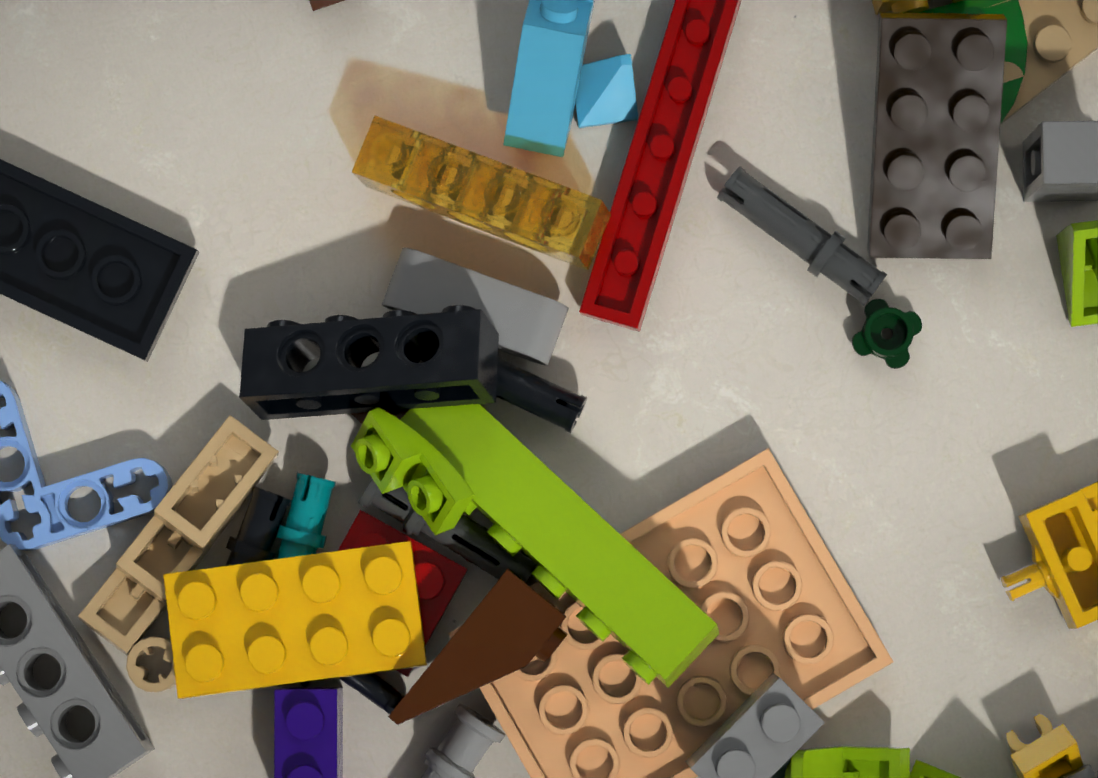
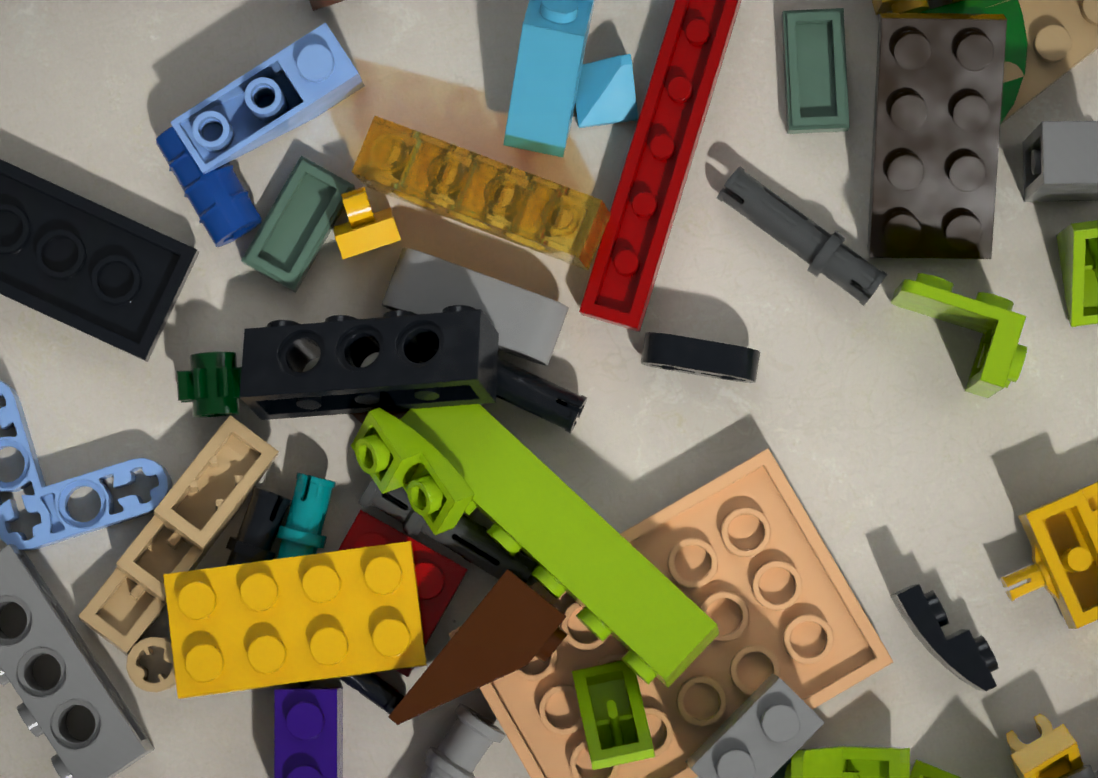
dark green plate [852,299,922,369] -> none
none -> blue axle [156,126,262,247]
none -> light blue slope [170,22,365,174]
none -> dark green gear [176,352,242,418]
none -> sand green tile [241,156,355,293]
none -> yellow tile [333,187,401,259]
none -> lime slope [572,660,655,770]
none -> black beam [641,332,760,383]
none -> sand green tile [781,8,850,134]
none -> black slope [890,584,999,691]
none -> lime bracket [891,273,1027,398]

